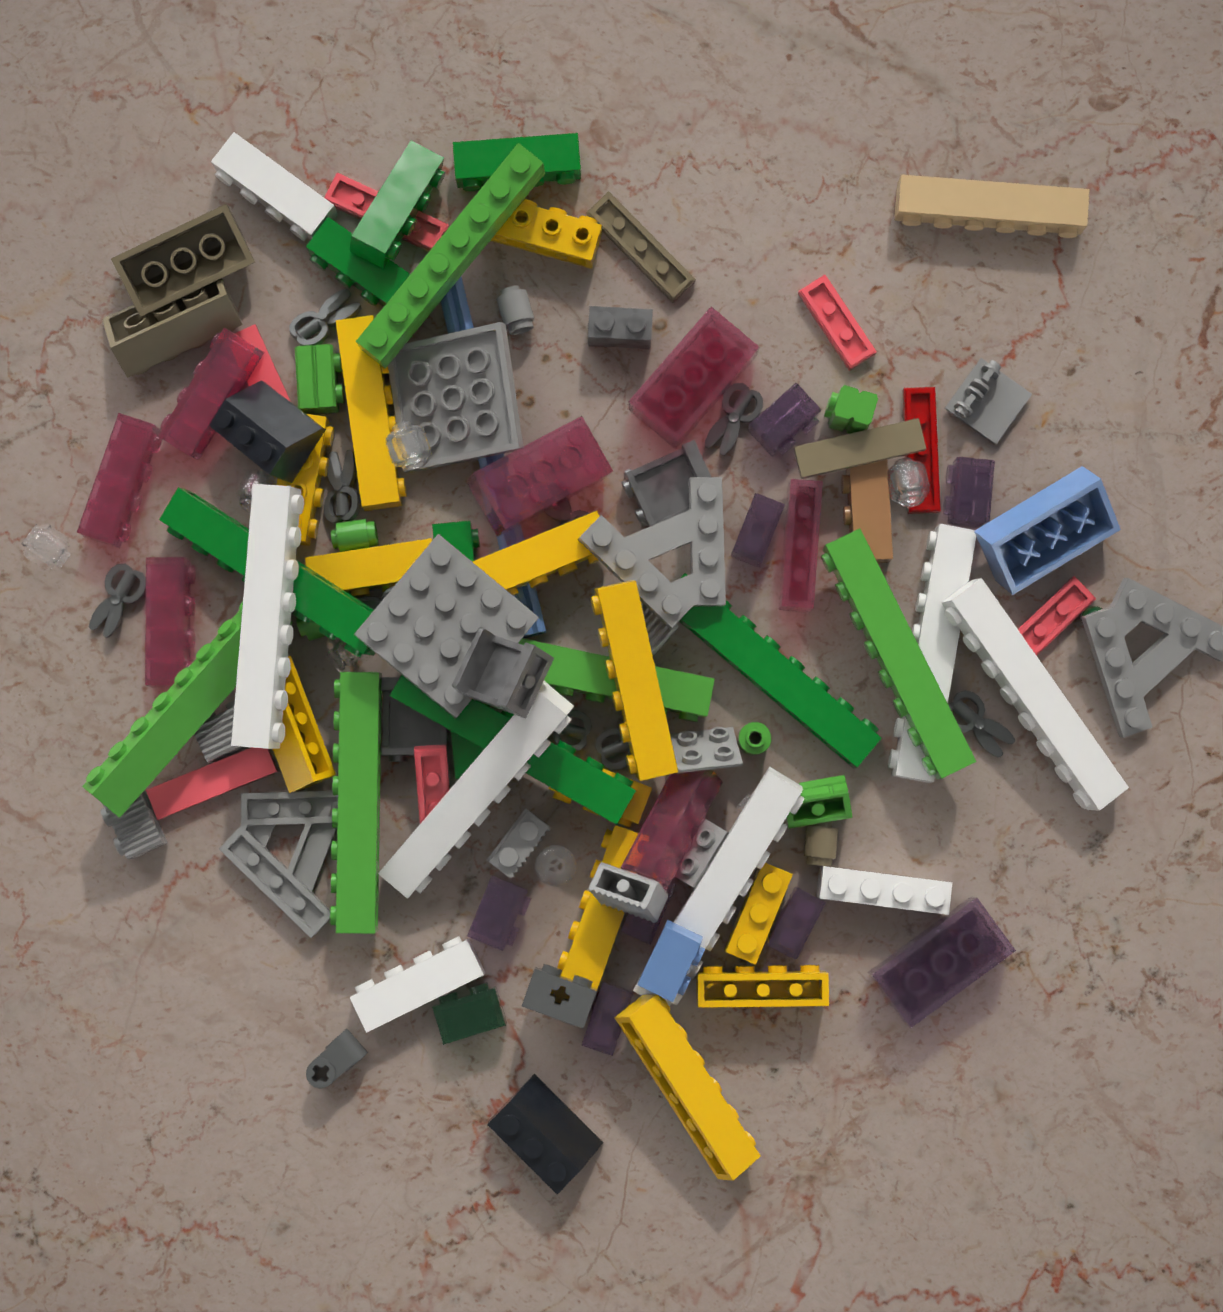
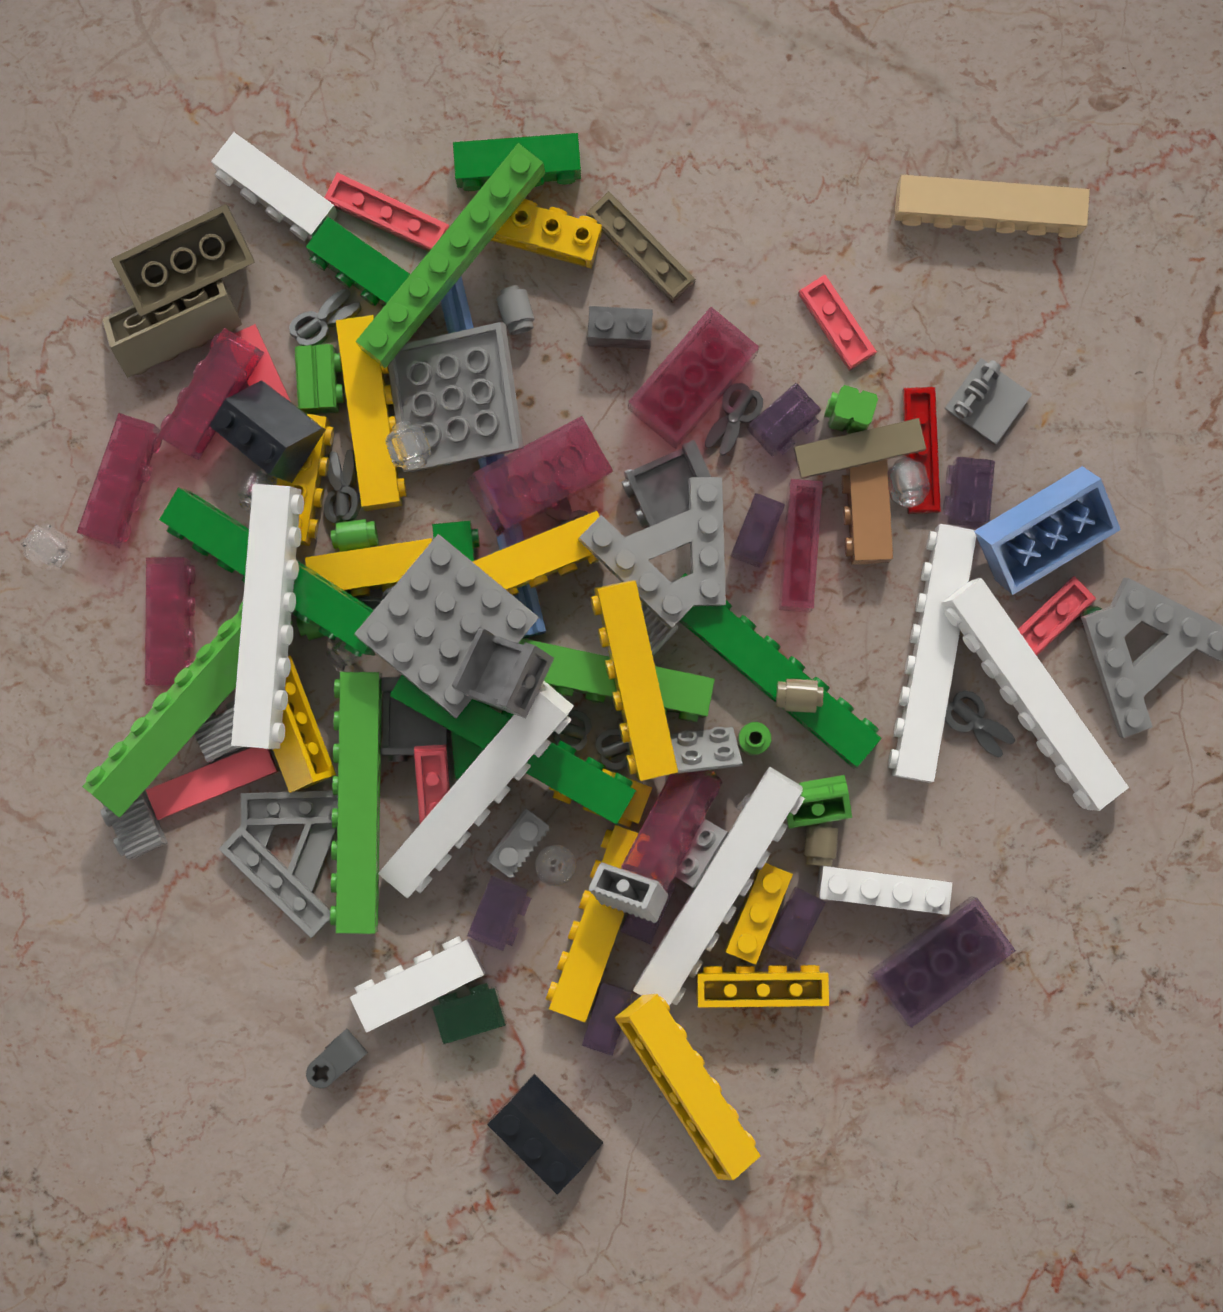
dark grey piece [89,563,147,638] -> none
brick [350,140,446,269] -> none
dark grey brick [522,964,597,1029] -> none
medium blue brick [637,920,705,1002] -> none
bright green brick [821,528,977,780] -> none
none -> dark tan brick [776,679,824,713]

